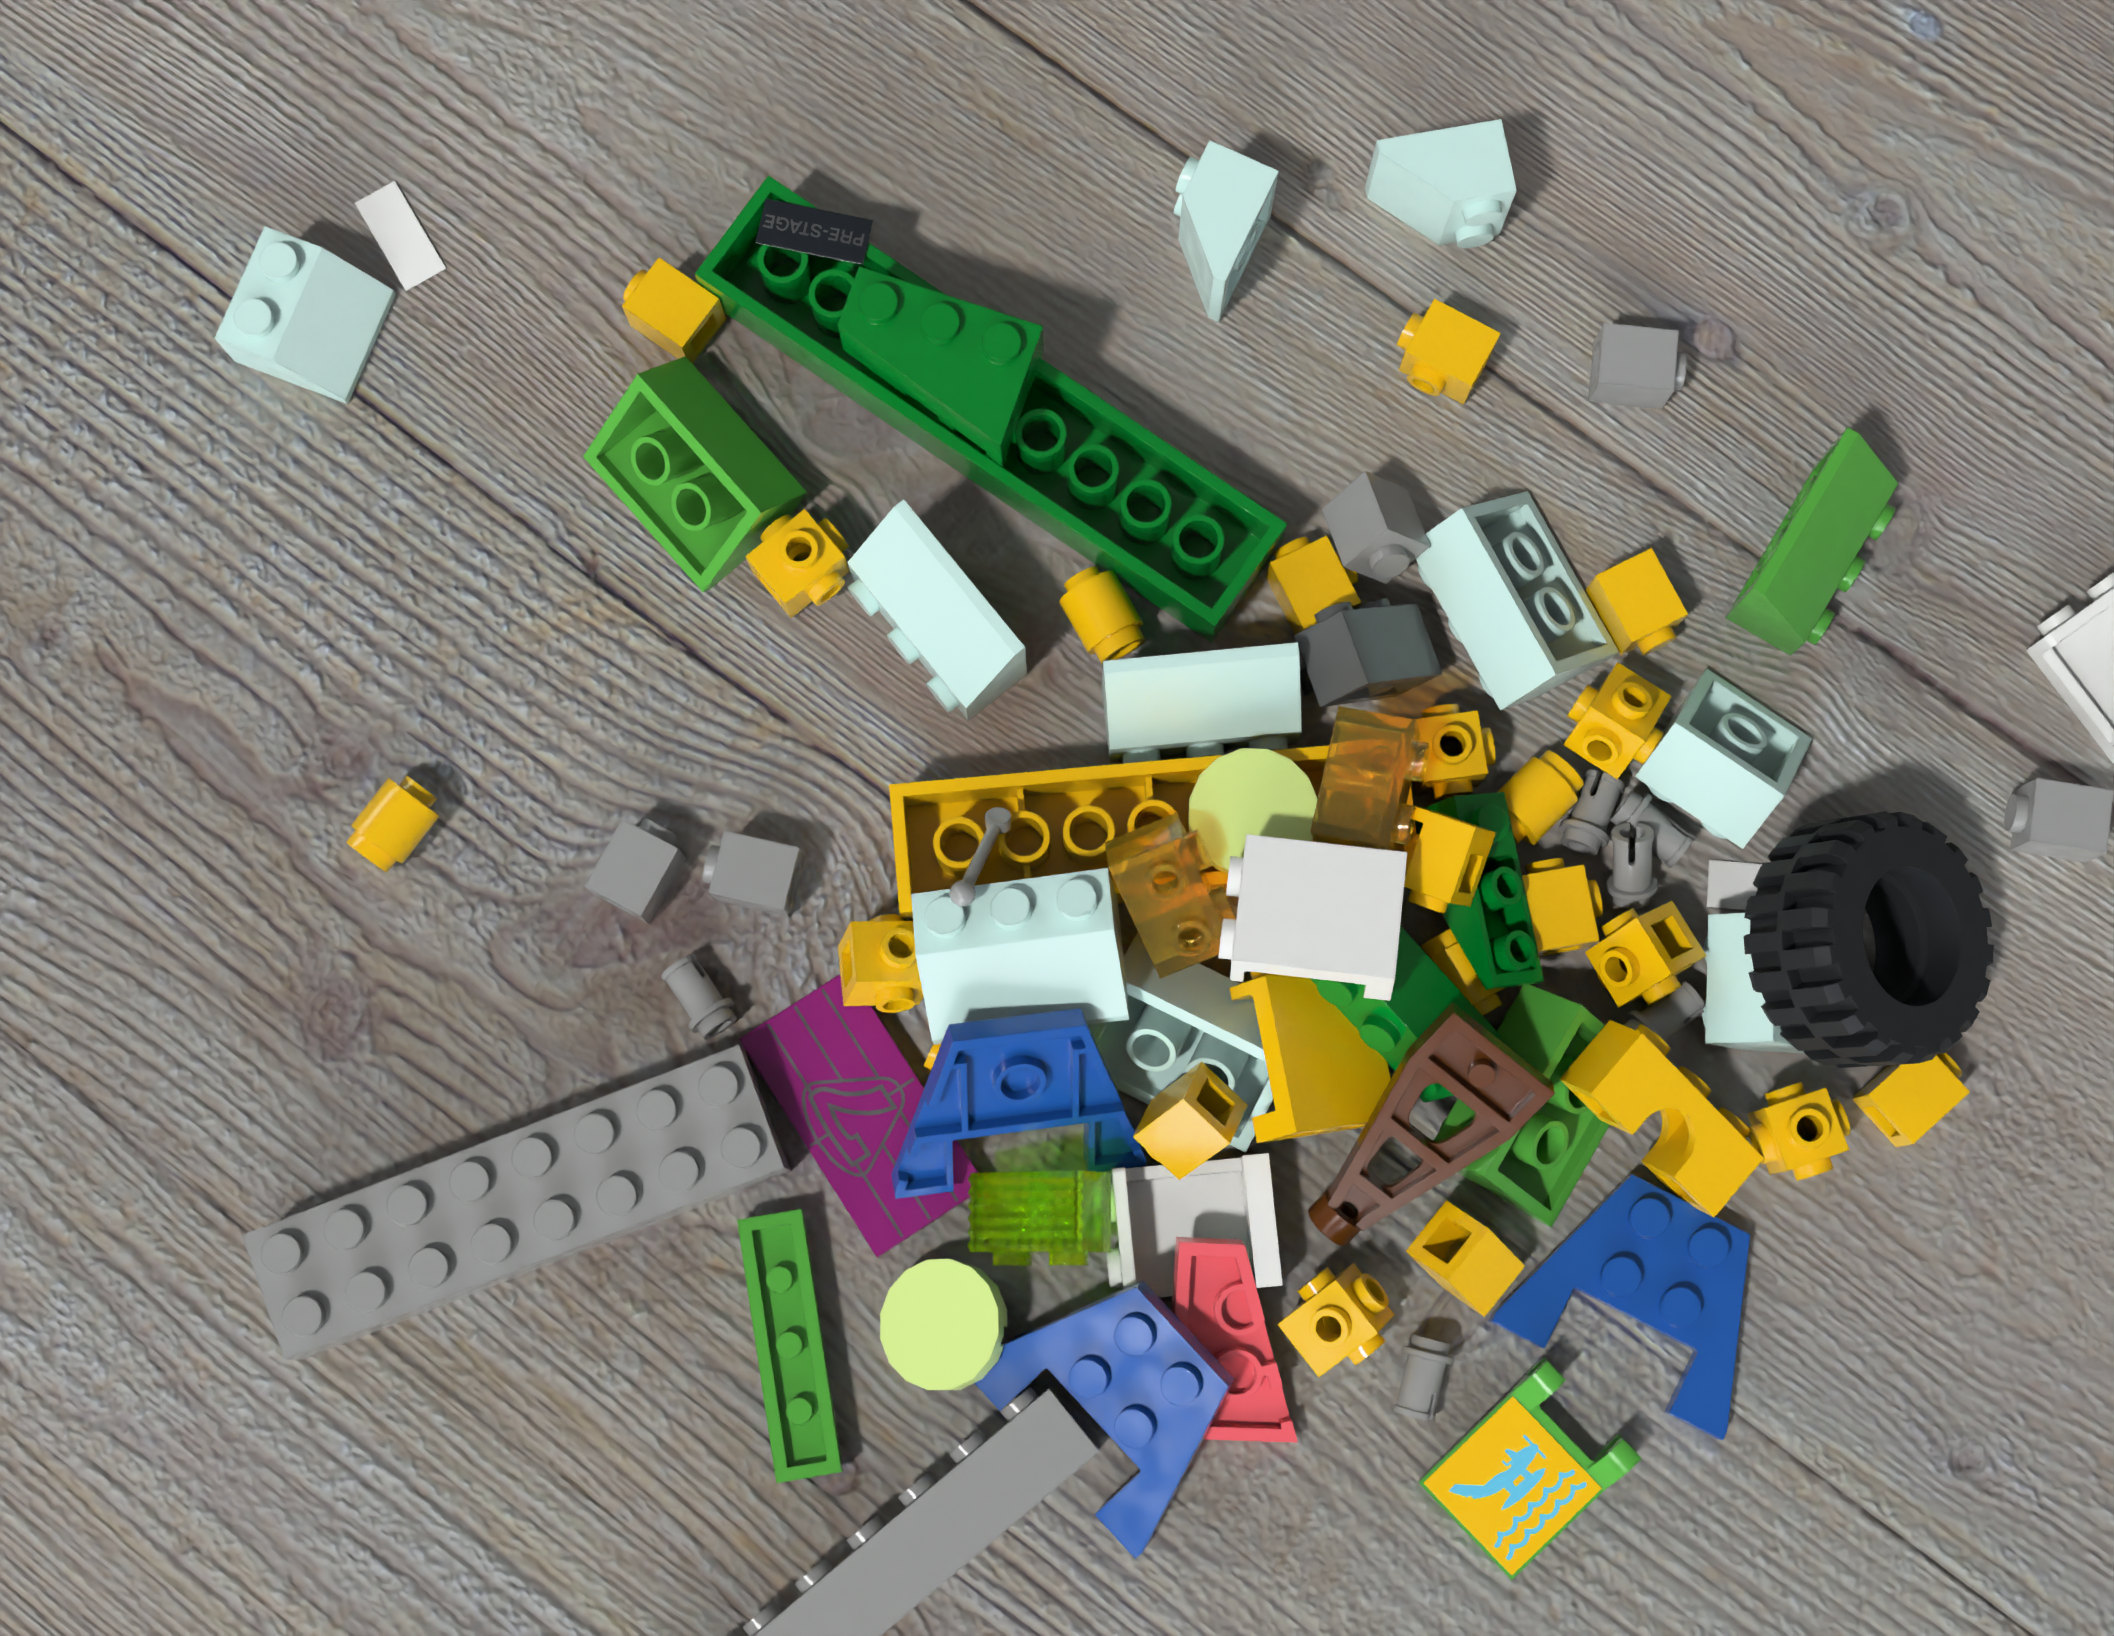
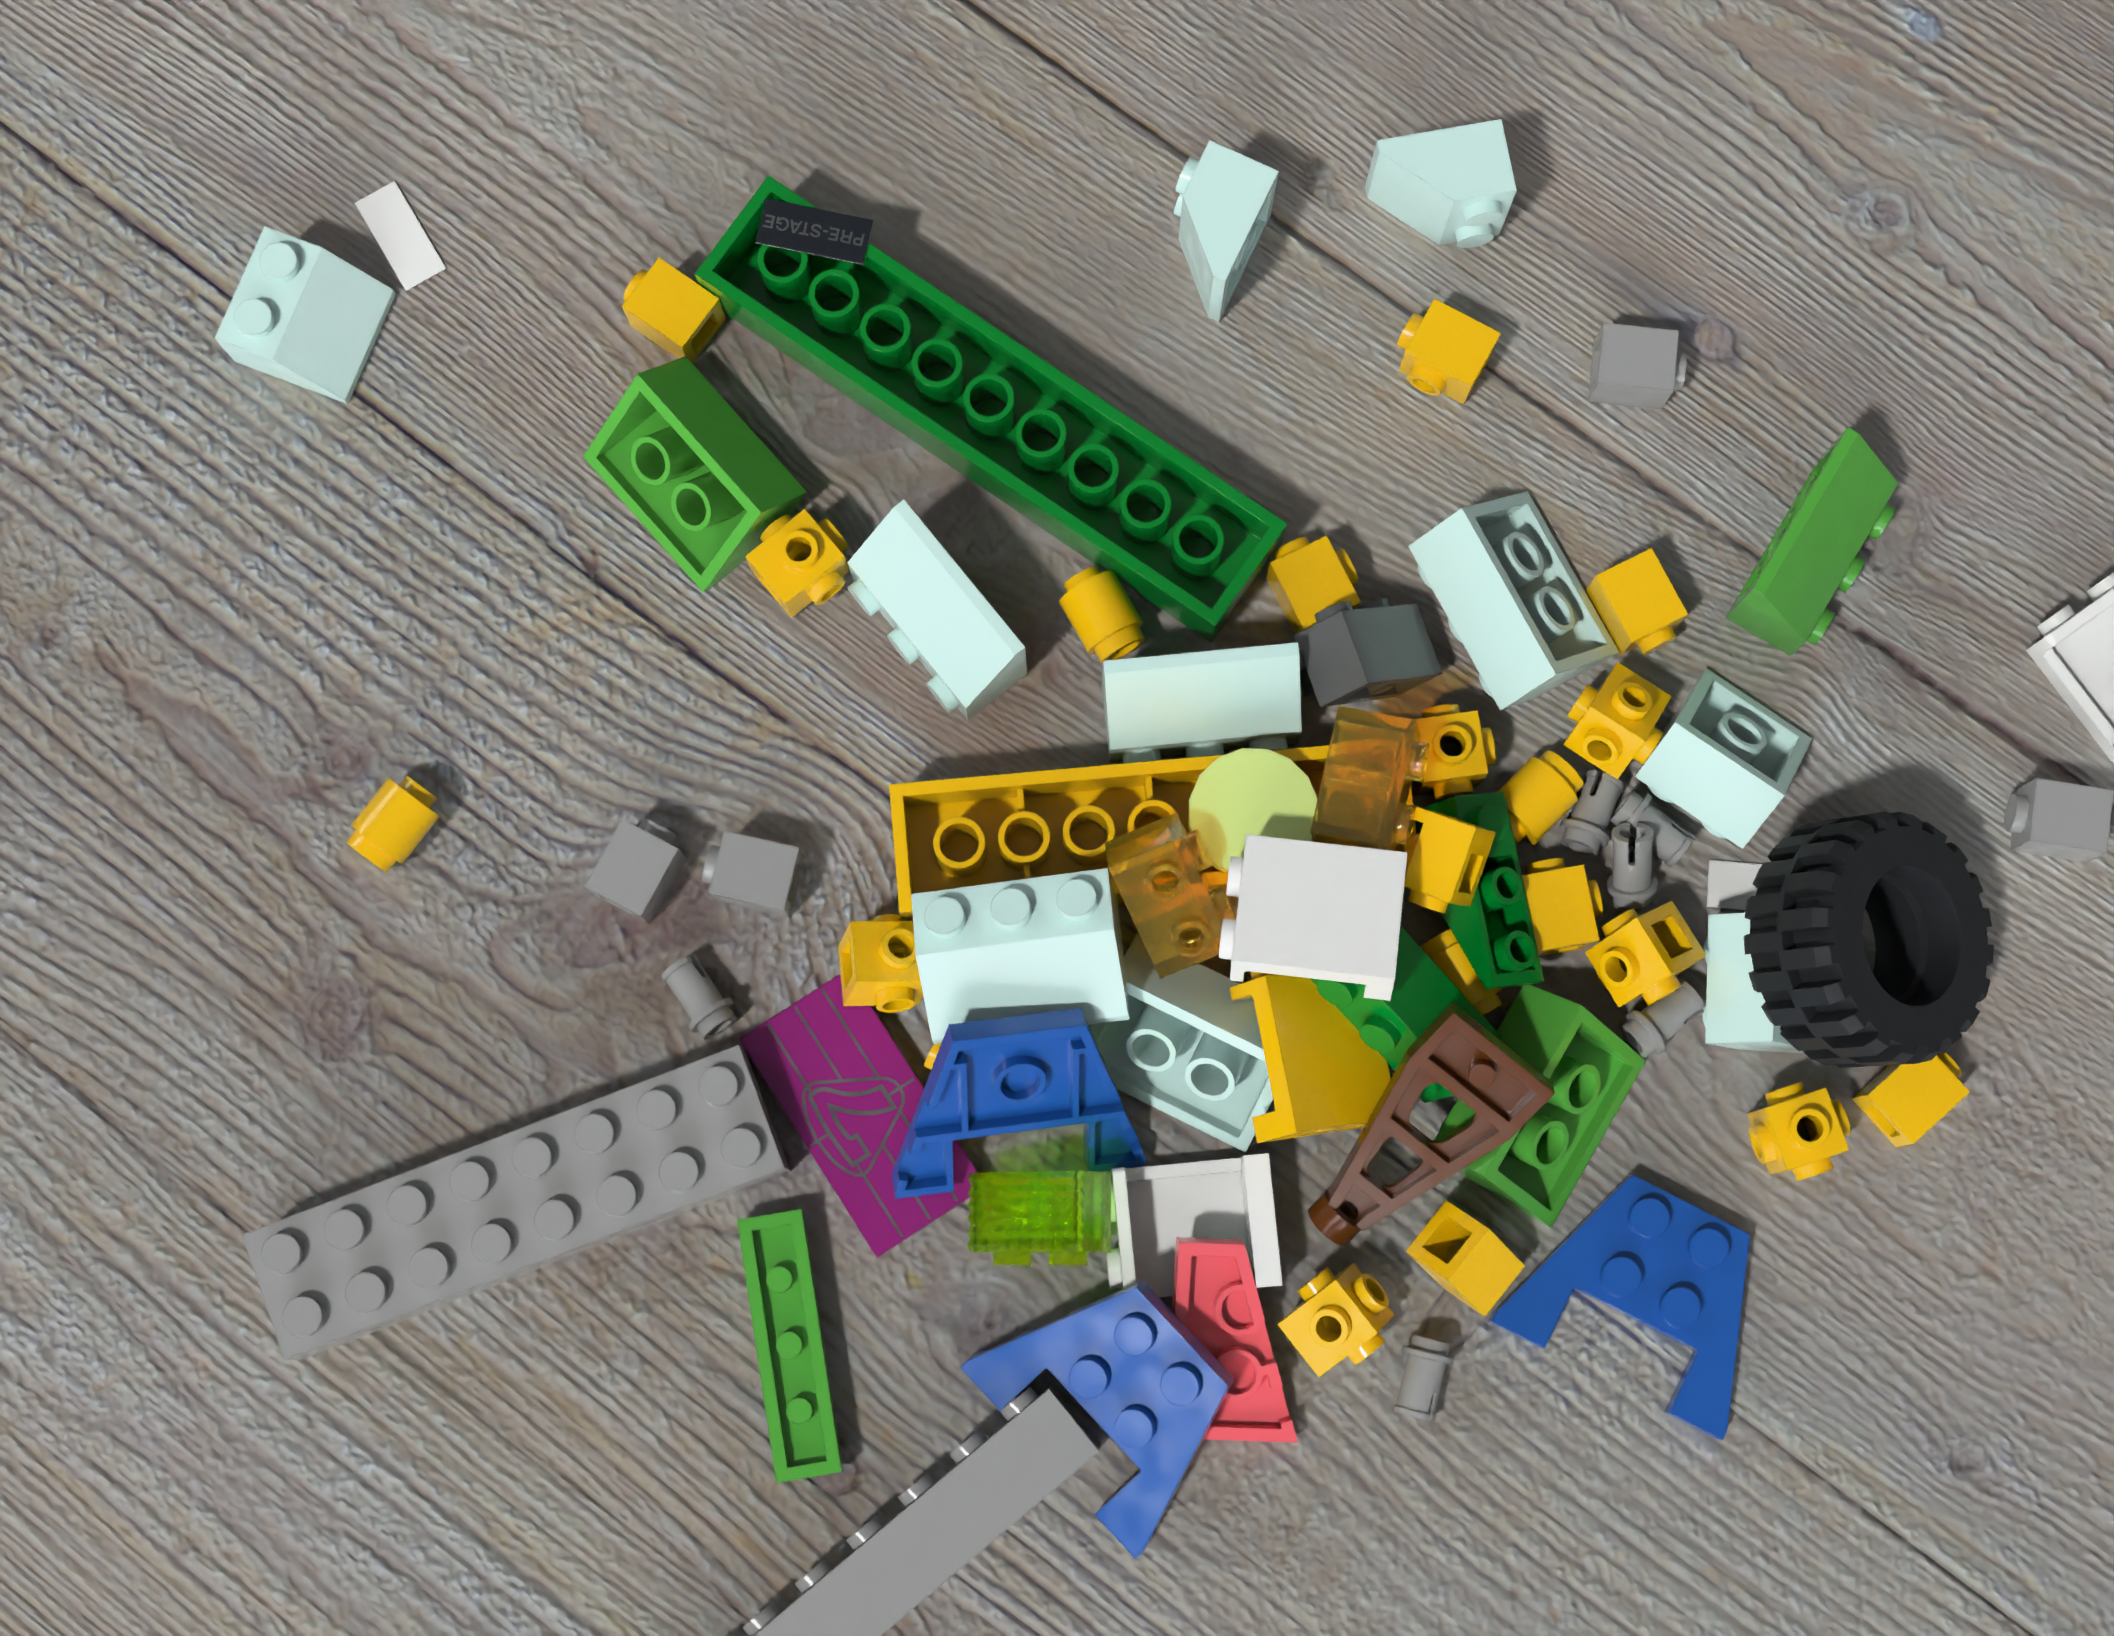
green wedge [838,266,1044,467] -> none
yellowish green tile [880,1259,1007,1390] -> none
light grey hinge [949,807,1011,907] -> none
yellow brick [1133,1061,1248,1180] -> none
light grey brick [1322,471,1430,584] -> none
flag [1418,1357,1641,1580] -> none
yellow arch [1560,1020,1764,1217] -> none

